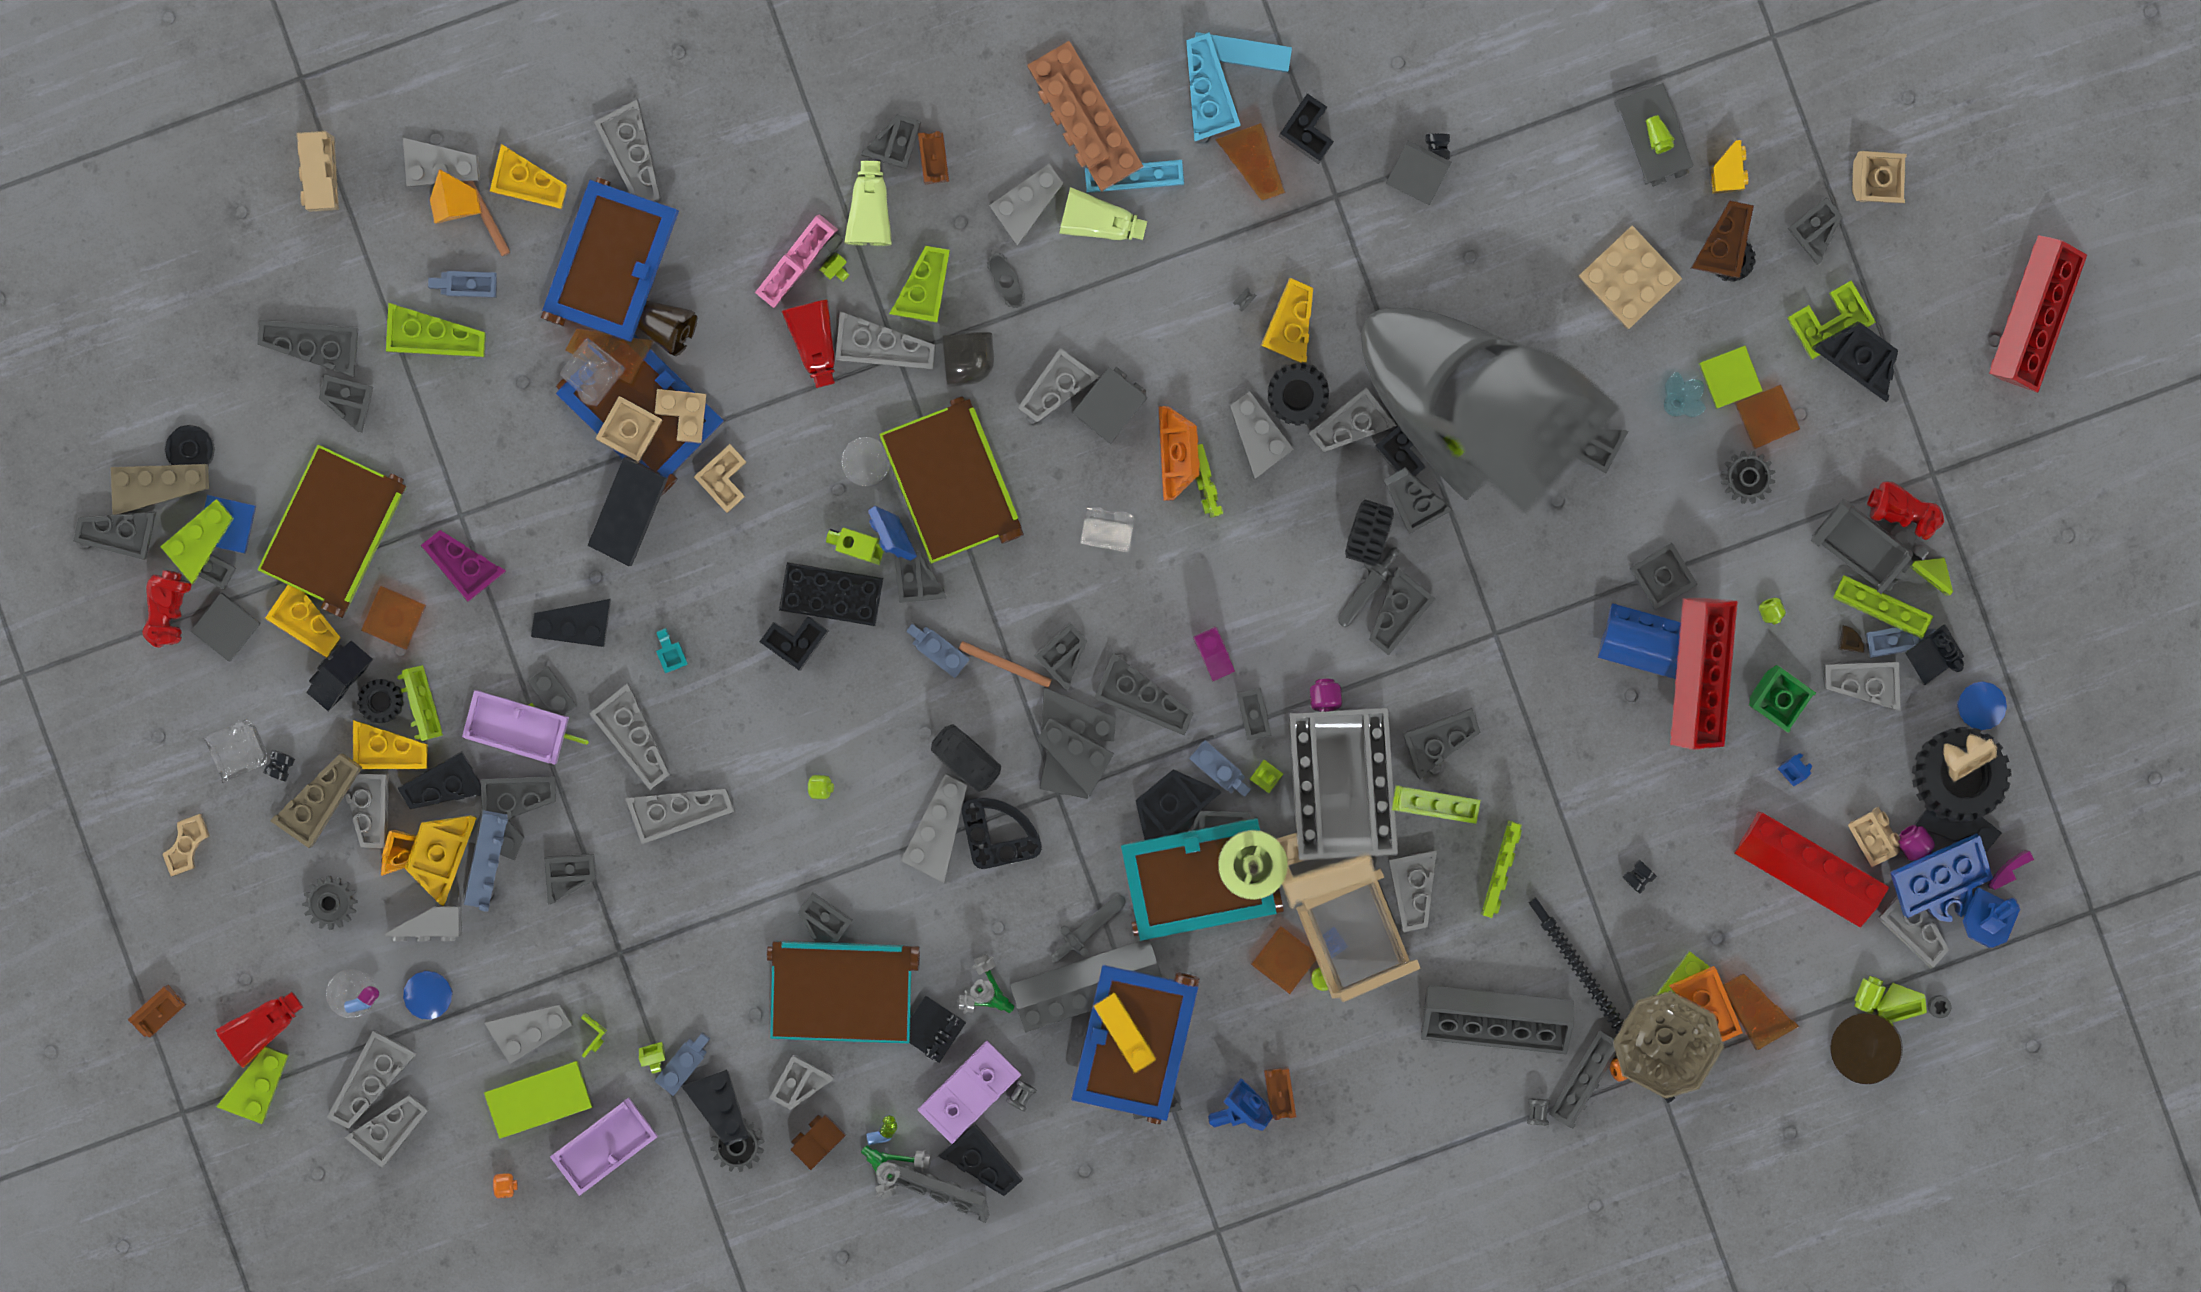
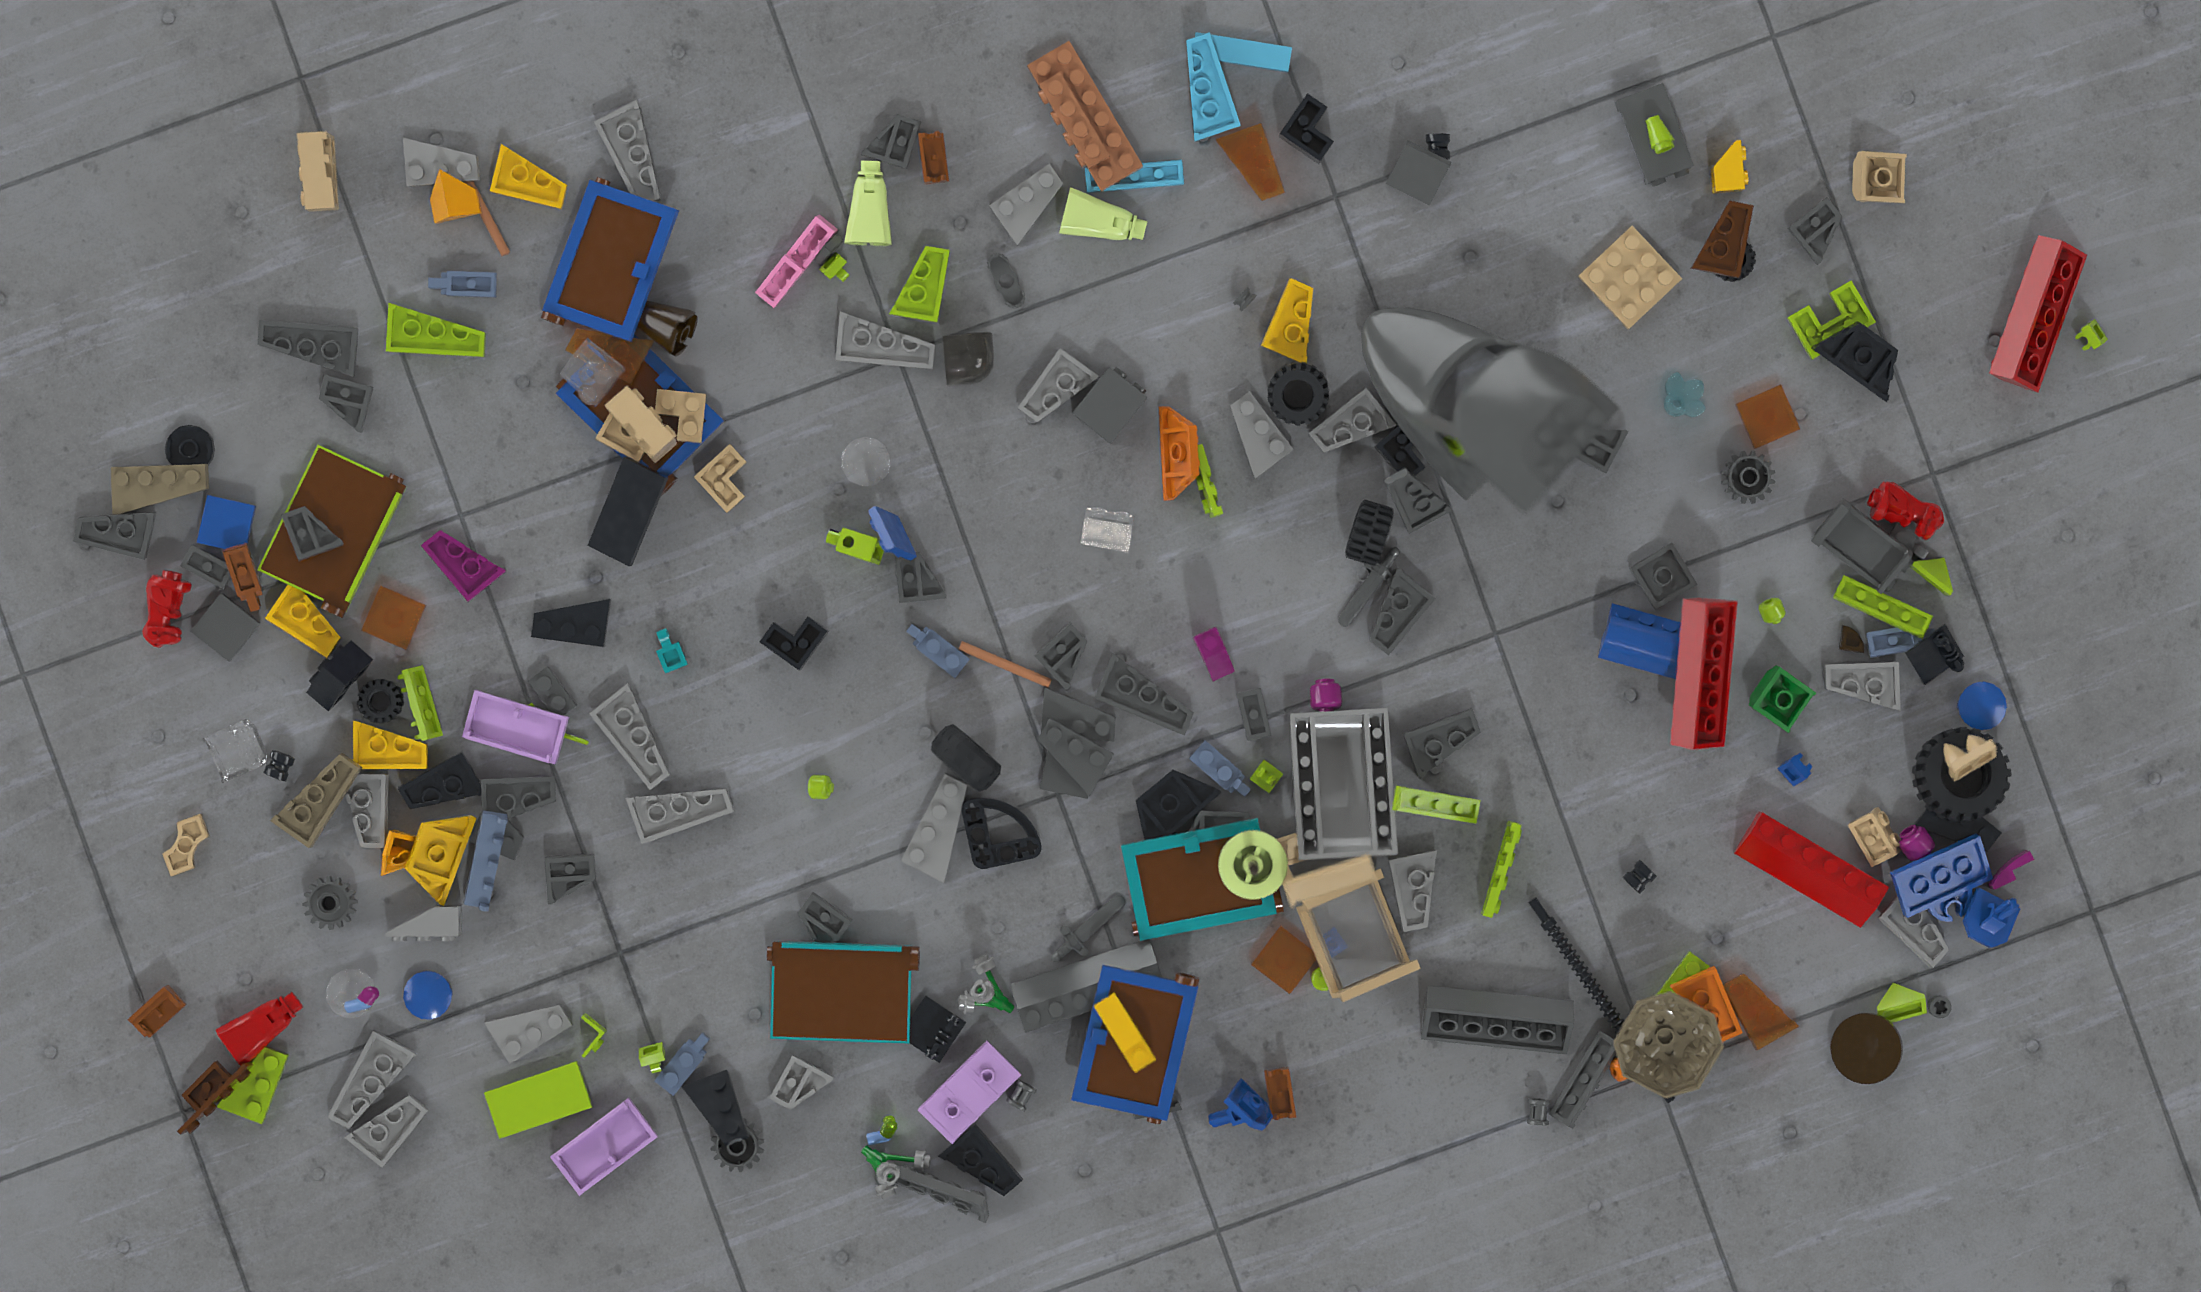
lime wing [160,499,234,584] -> none
orange piece [493,1173,518,1198] -> none
black tile [779,562,884,626] -> none
red piece [781,299,835,388] -> none
reddish brown brick [790,1114,846,1170] -> none
reddish brown door [879,396,1024,564] -> none
lime tile [1698,346,1763,409] -> none
lime brick [1854,976,1886,1013] -> none
none -> reddish brown bracket [177,1060,254,1135]
none -> dark orange hinge [222,543,263,612]
none -> dark grey wing [281,506,344,561]
none -> tan wedge [605,386,677,463]
none -> lime tile [2075,319,2108,350]

